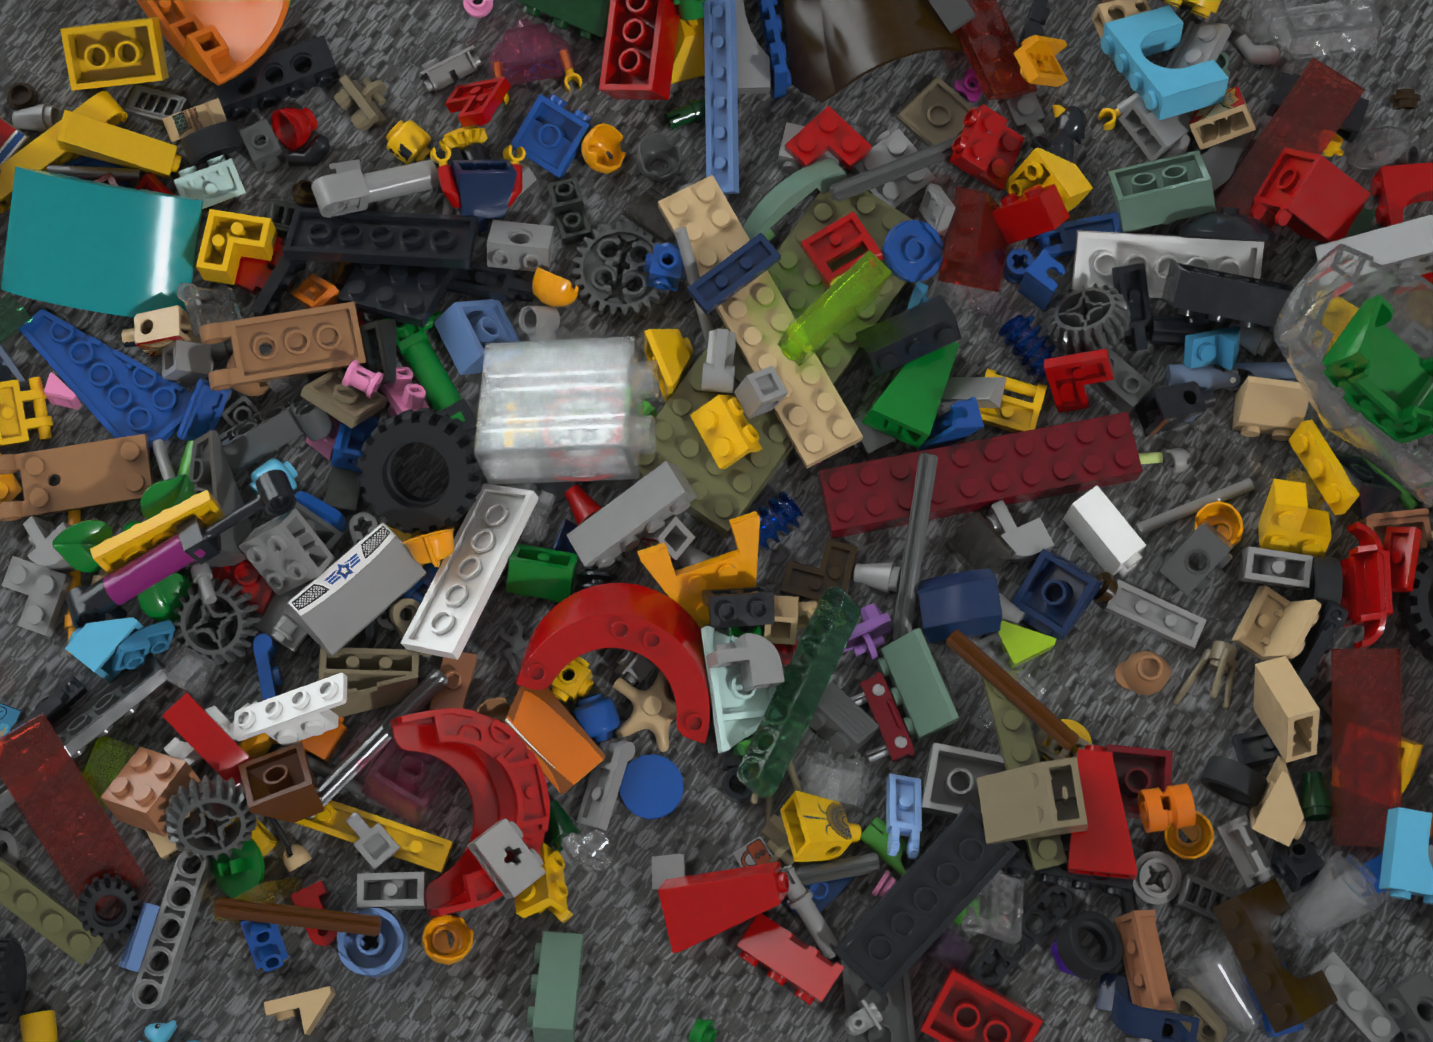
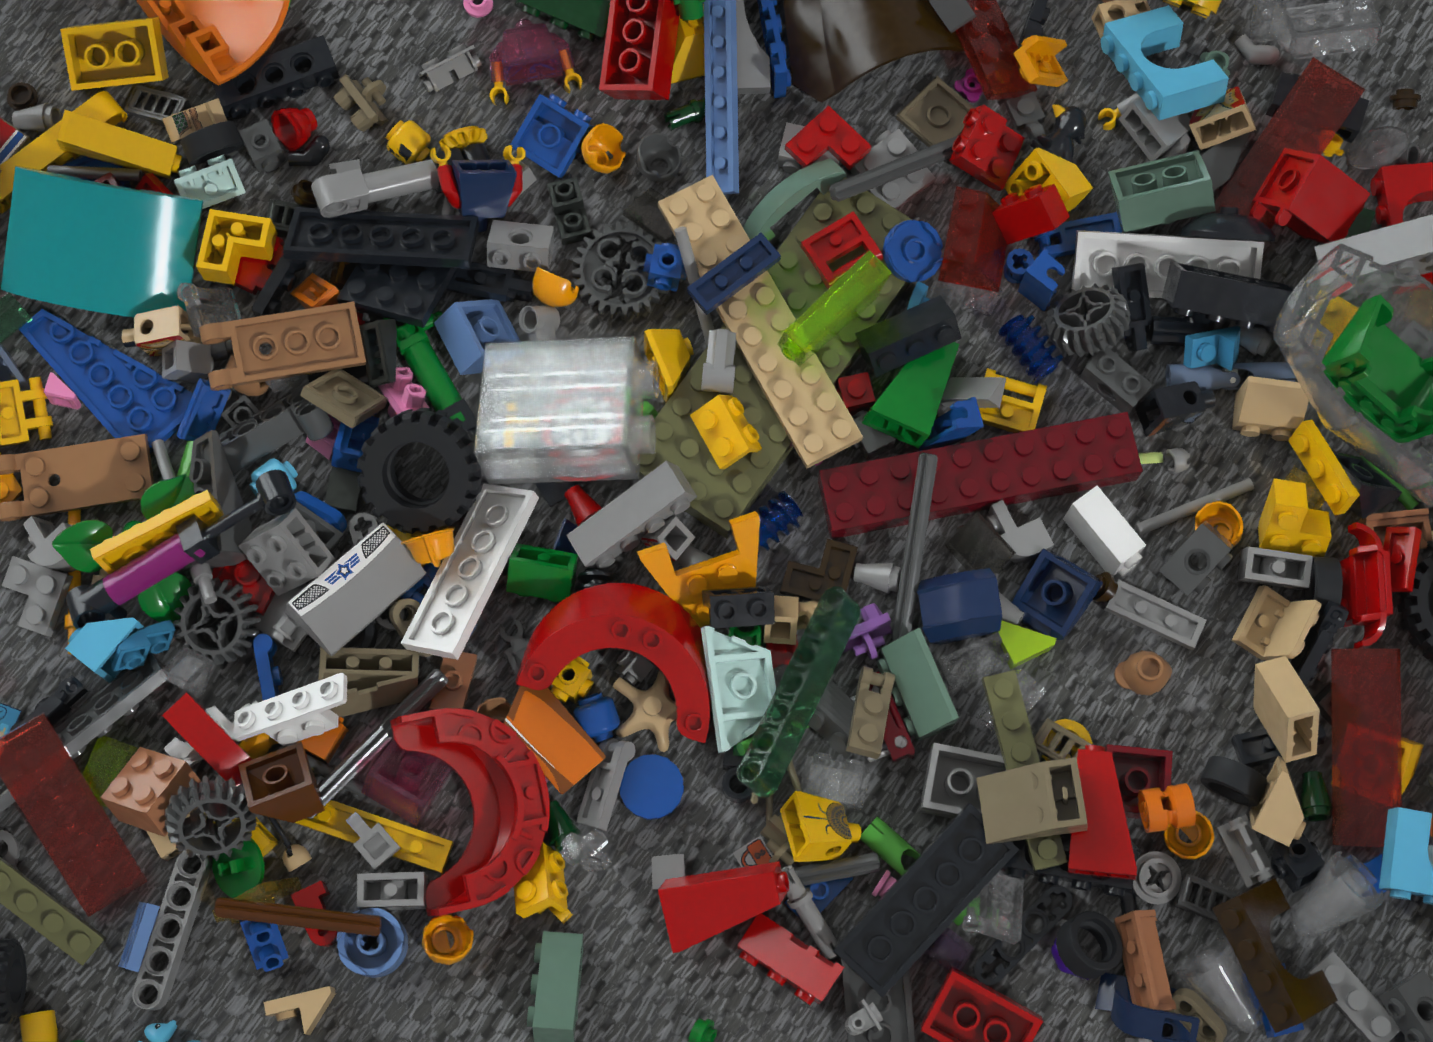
black tyre [77,874,140,940] -> none
bright pink bush [342,360,383,399] -> none
red plate [445,77,511,127] -> none
light grey brick [467,818,546,899] -> none
clear plate [520,490,556,546] -> none
light grey brick [706,633,785,691] -> none
light grey brick [734,366,788,419] -> none
light blue hinge [886,773,922,859] -> none
light grey plate [919,183,956,236] -> none
reddish brown axle [946,629,1079,750] -> none
red plate [1044,348,1114,413] -> none
light grey plate [1165,21,1232,69] -> none
dark tan plant [1173,641,1238,709] -> none
none -> red brick [836,372,875,416]
none -> dark tan plate [846,666,895,759]

